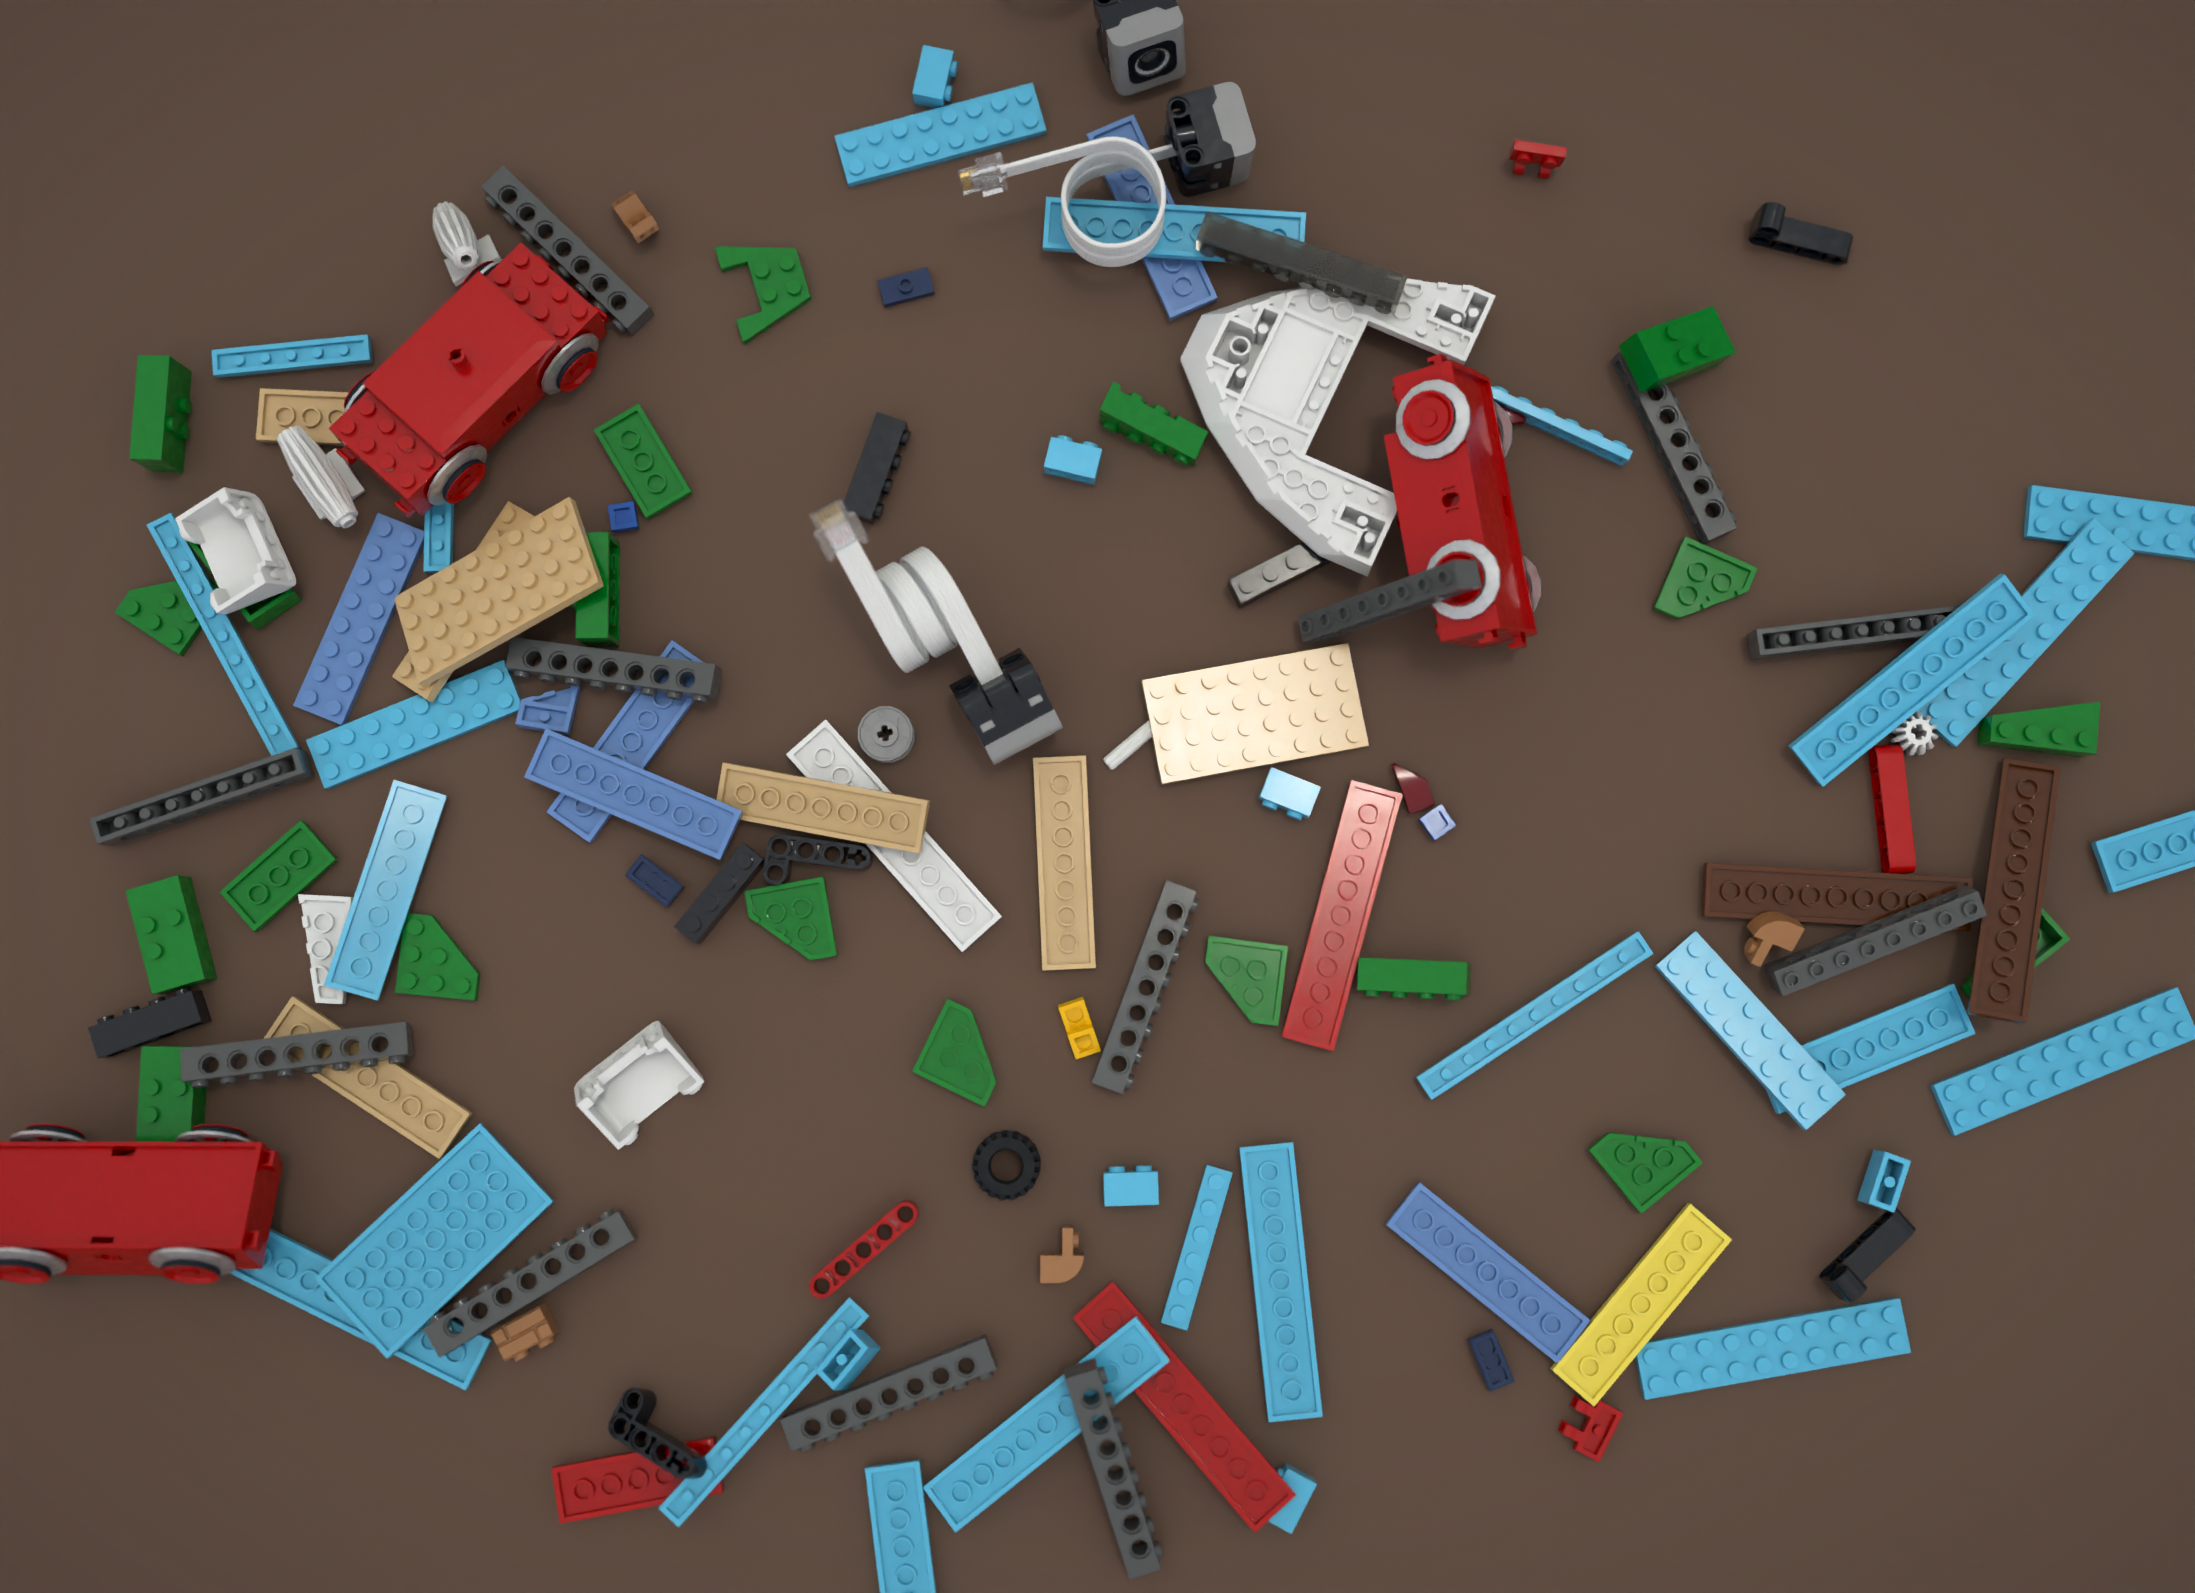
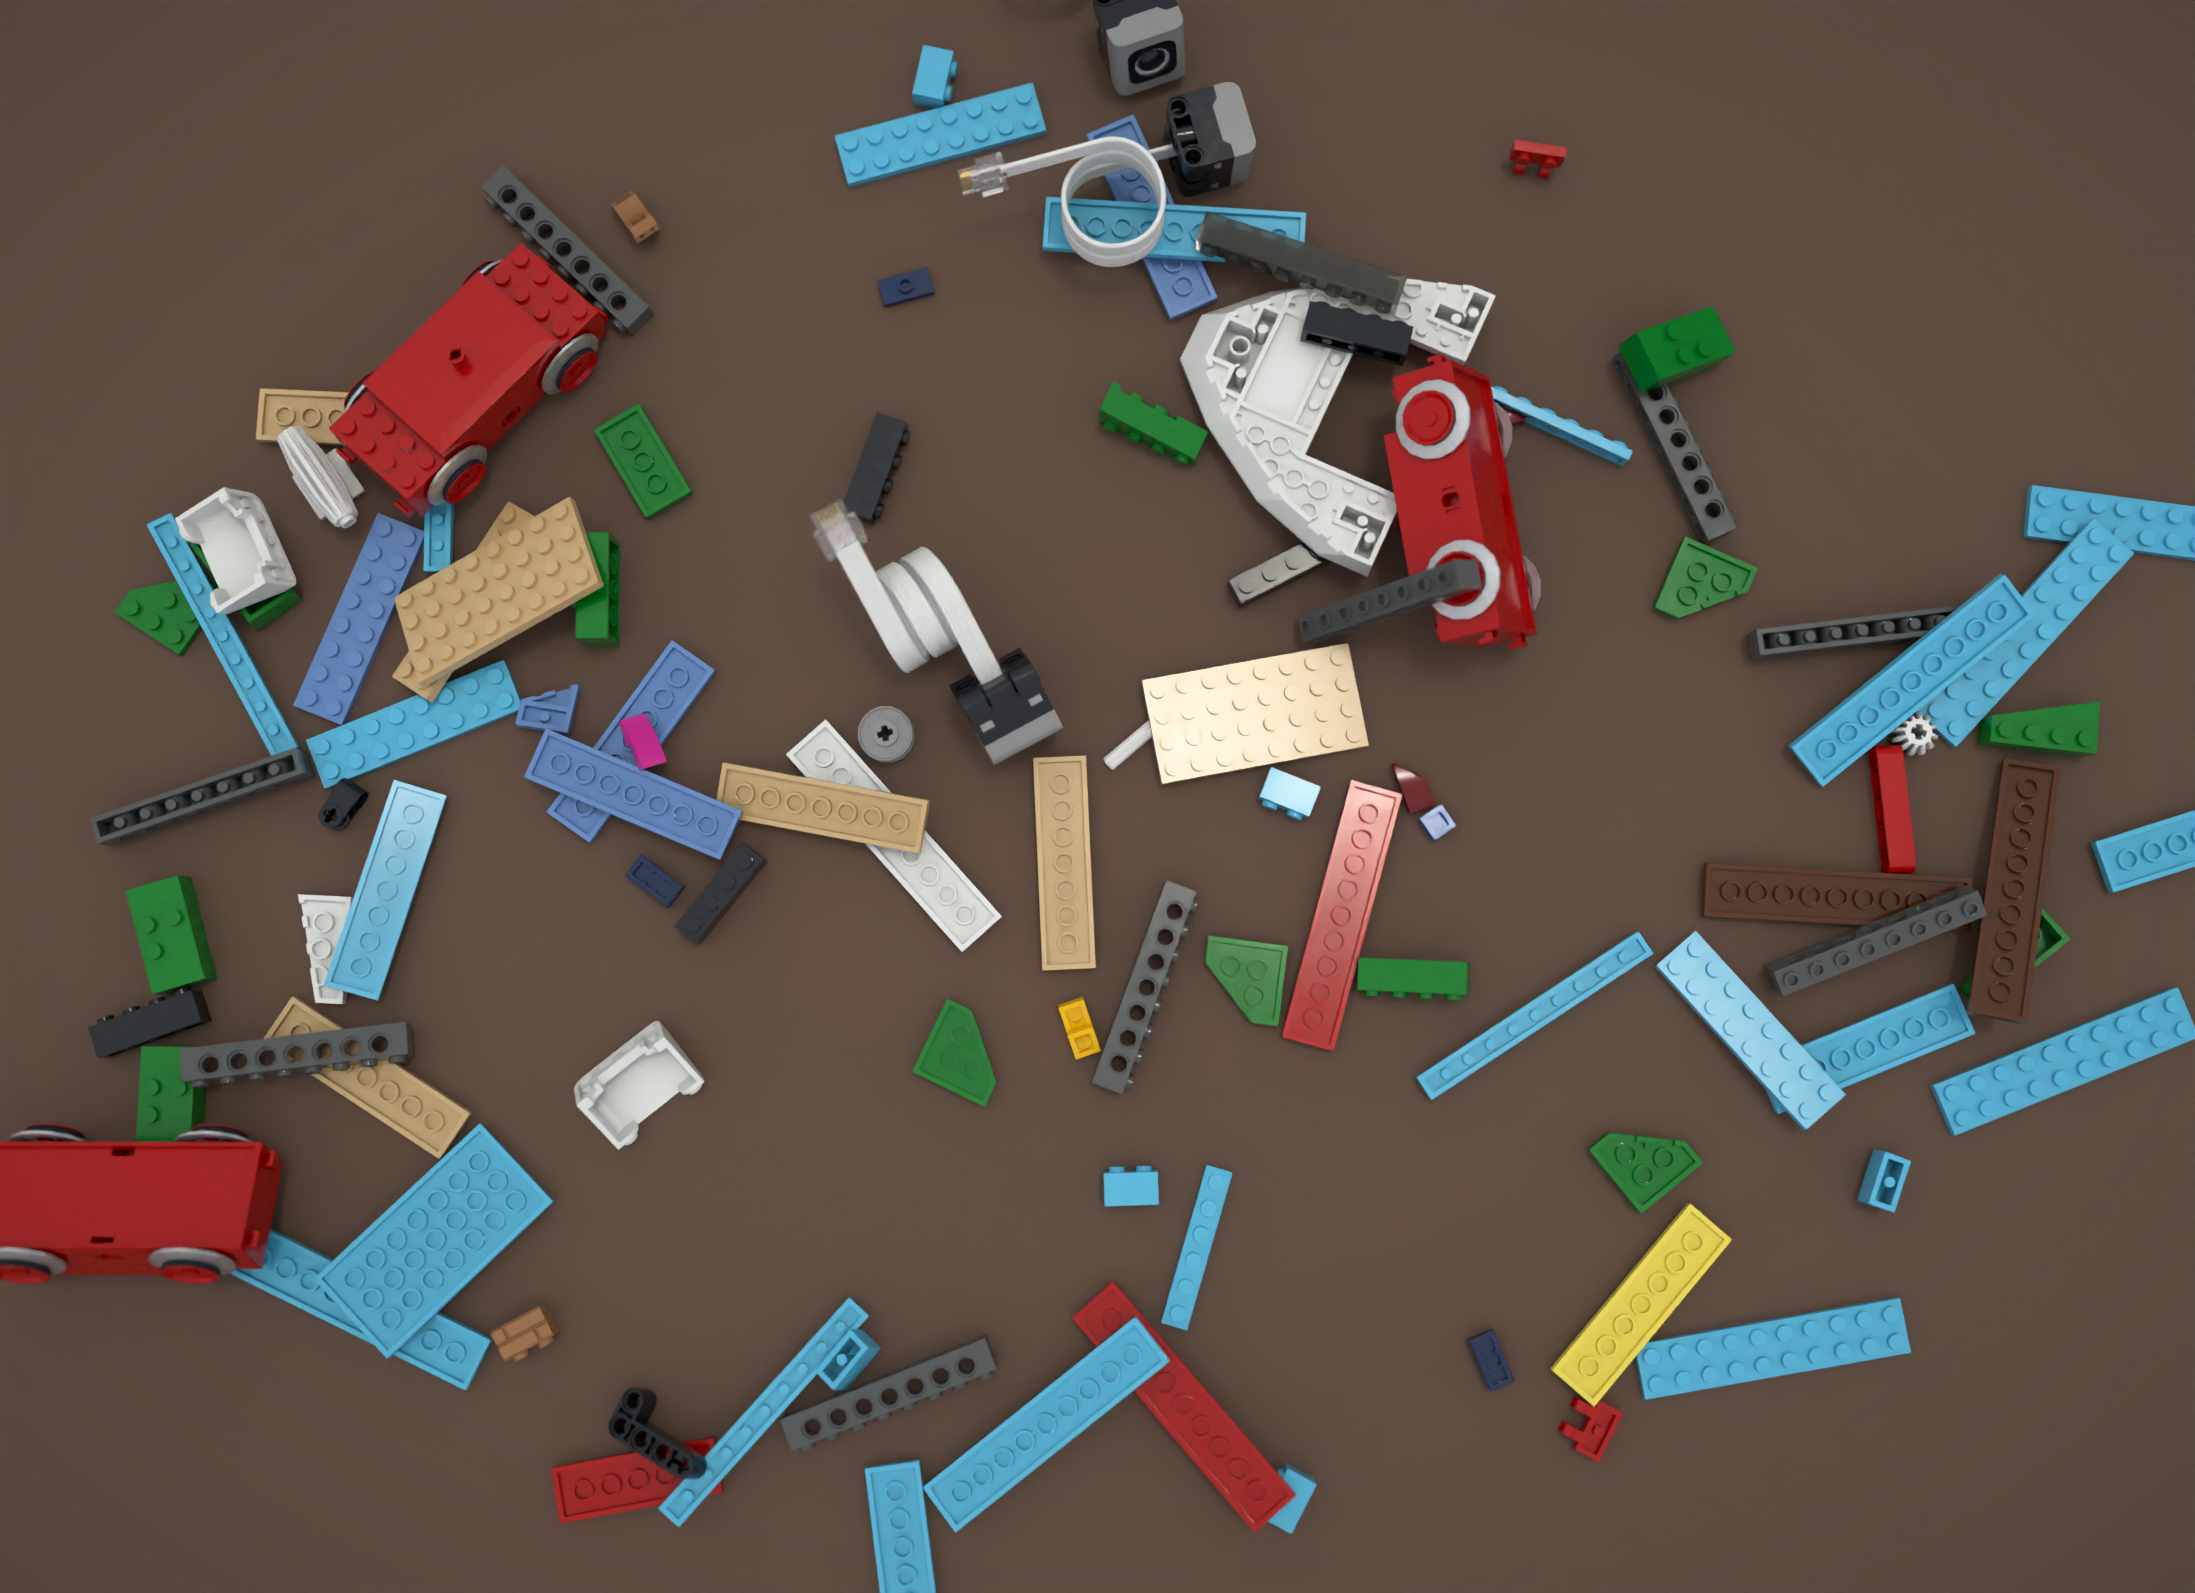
green brick [129,355,192,473] -> none
medium azure plate [211,334,373,378] -> none
green plate [219,820,339,932] -> none
green plate [395,913,481,1001] -> none
dark grey brick [423,1209,638,1357] -> none
white plate [433,201,501,287] -> none
dark grey brick [505,637,723,704] -> none
blue plate [608,501,639,533] -> none
green wing [715,246,812,344] -> none
green plate [744,877,838,961] -> none
black beam [763,834,873,885] -> none
red beam [809,1200,919,1299] -> none
black tyre [972,1130,1041,1201] -> none
medium nougat brick [1040,1225,1084,1283] -> none
medium azure brick [1044,435,1102,485] -> none
dark grey brick [1063,1358,1163,1580] -> none
medium azure plate [1239,1142,1323,1422] -> none
medium blue plate [1385,1182,1591,1363] -> none
medium nougat brick [1744,911,1805,967] -> none
black beam [1748,202,1853,265] -> none
black beam [1819,1207,1916,1302] -> none
none -> black piece [318,778,368,831]
none -> dark pink slope [618,713,667,770]
none -> black brick [1300,301,1414,366]

